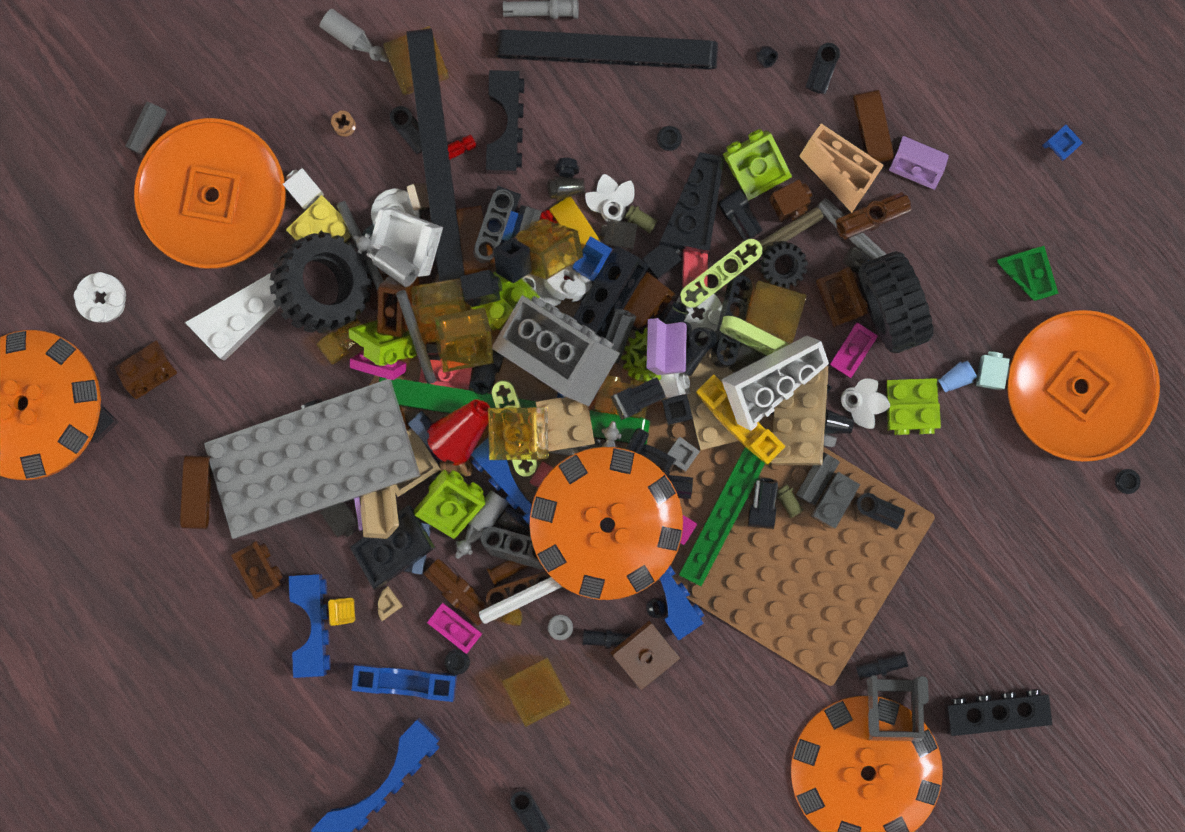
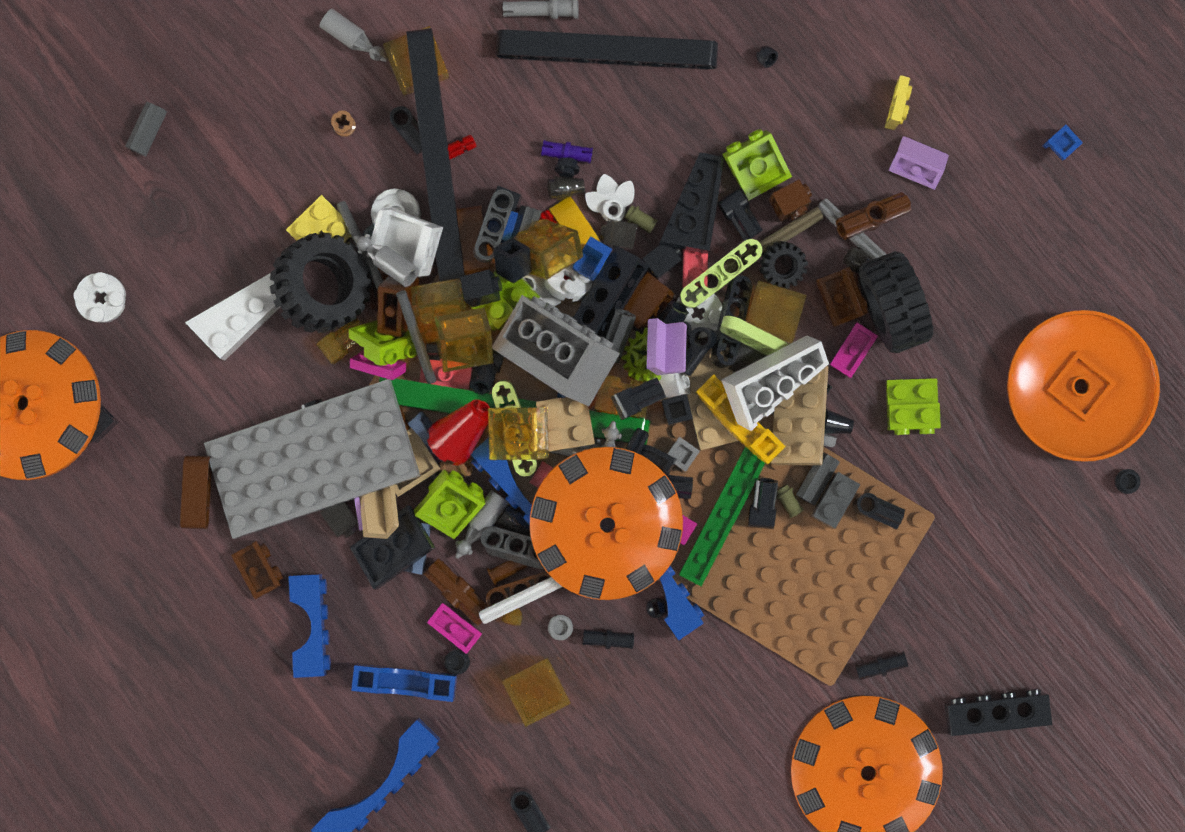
reddish brown bracket [114,340,177,399] -> none
orange dish [134,118,286,269] -> none
white brick [283,169,324,210] -> none
yellow slope [328,597,355,626] -> none
tan tile [378,586,403,621] -> none
tan tile [407,183,430,210] -> none
black arch [486,70,525,175] -> none
reddish brown plate [610,621,680,690] -> none
black plate [657,126,682,151] -> none
light nougat wedge [799,124,884,213] -> none
black piece [805,42,840,95] -> none
white plate [841,378,890,429] -> none
reddish brown beam [853,90,894,163] -> none
dark grey piece [866,676,929,741] -> none
light blue cone [938,360,977,393] -> none
light aqua brick [976,351,1010,390] -> none
green wing [997,246,1059,301] -> none
none -> dark purple pin [541,140,593,164]
none -> light yellow plate [885,75,912,130]

